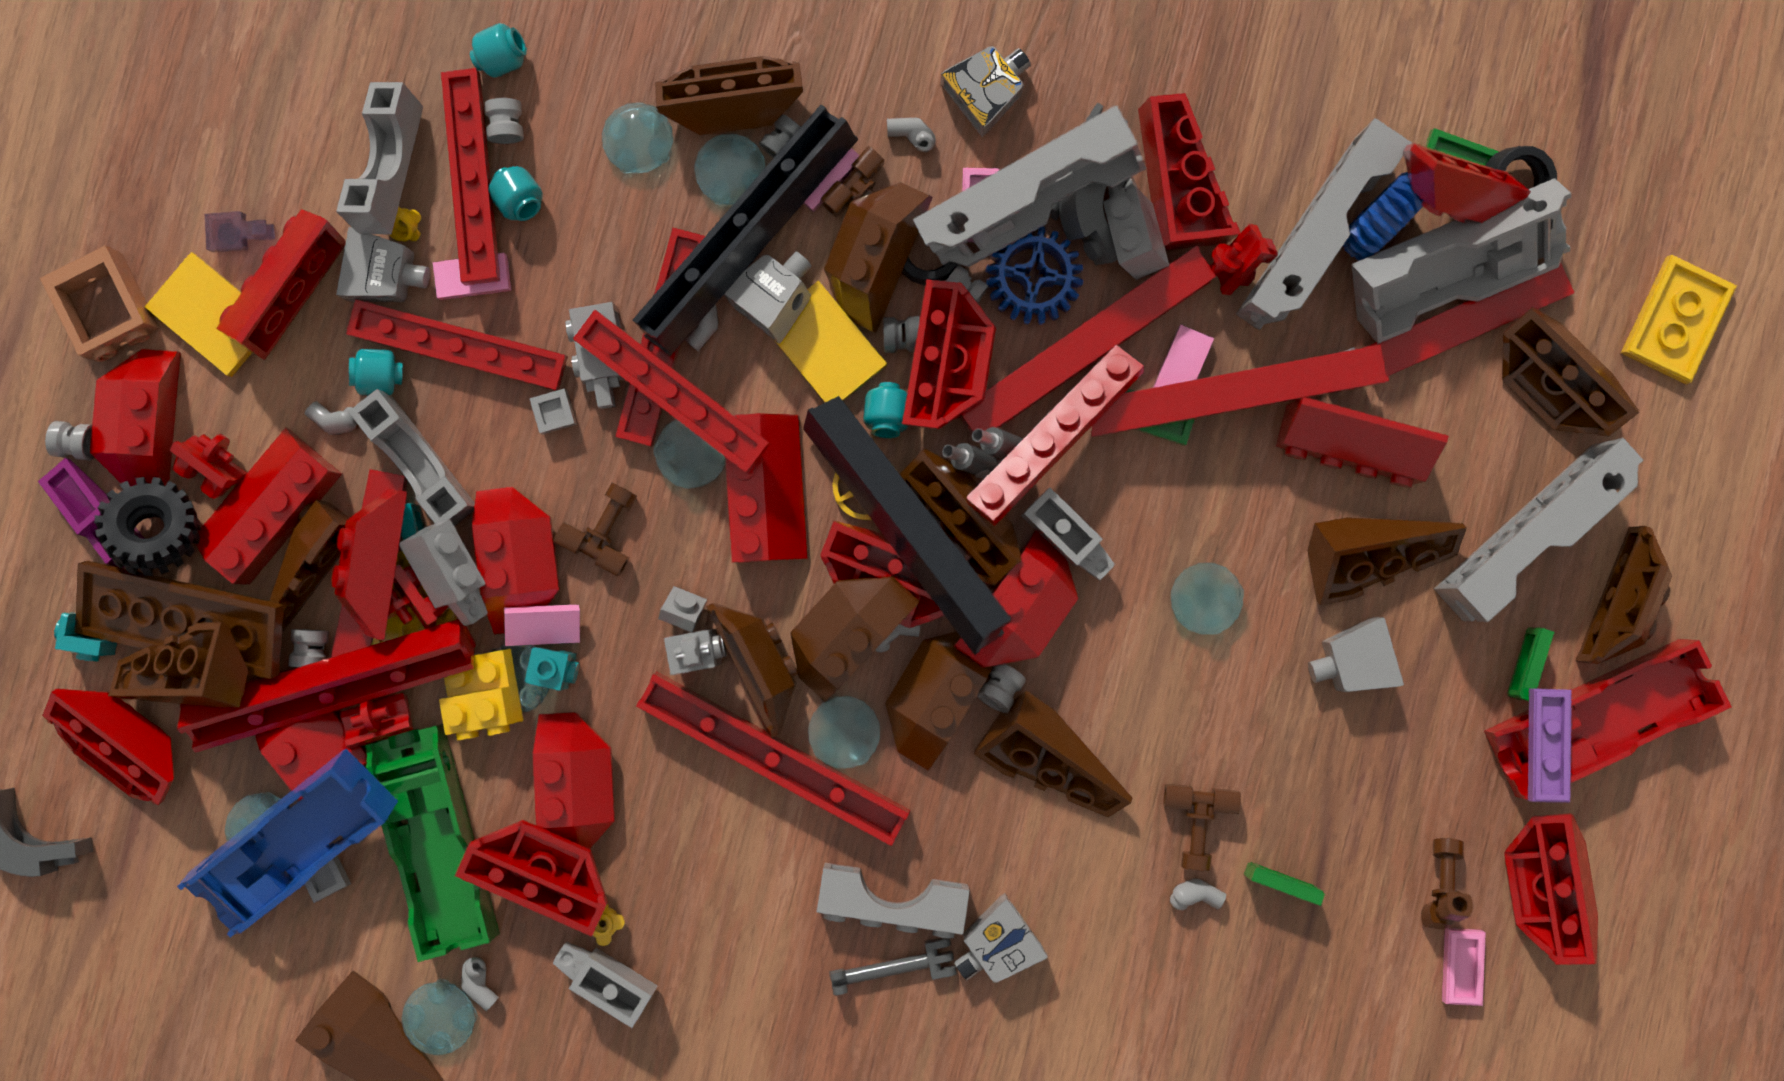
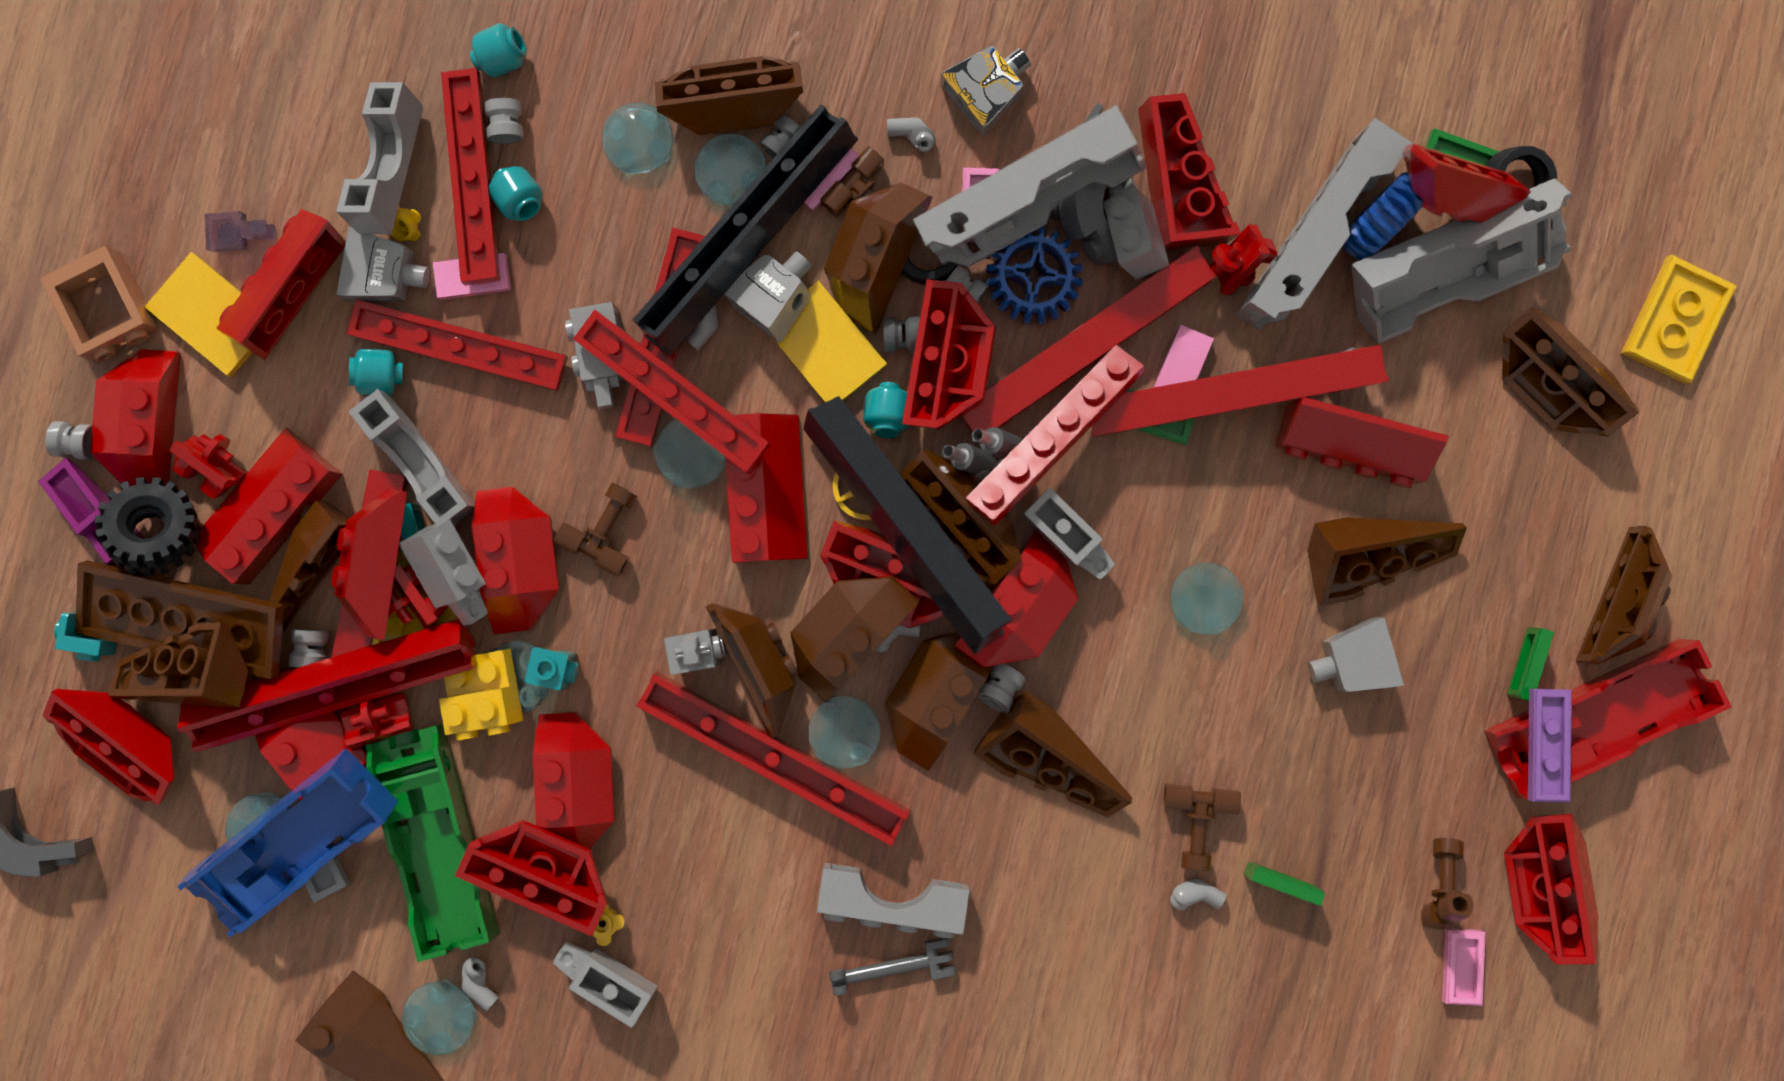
light grey arm [305,401,358,435] -> none
bright pink tile [504,605,580,646] -> none
light grey plate [530,388,577,435] -> none
light grey plate [658,586,707,632] -> none
light grey torso [954,893,1048,983] -> none
red tile [1364,262,1575,376] -> none
light grey piece [1434,438,1643,622] -> none

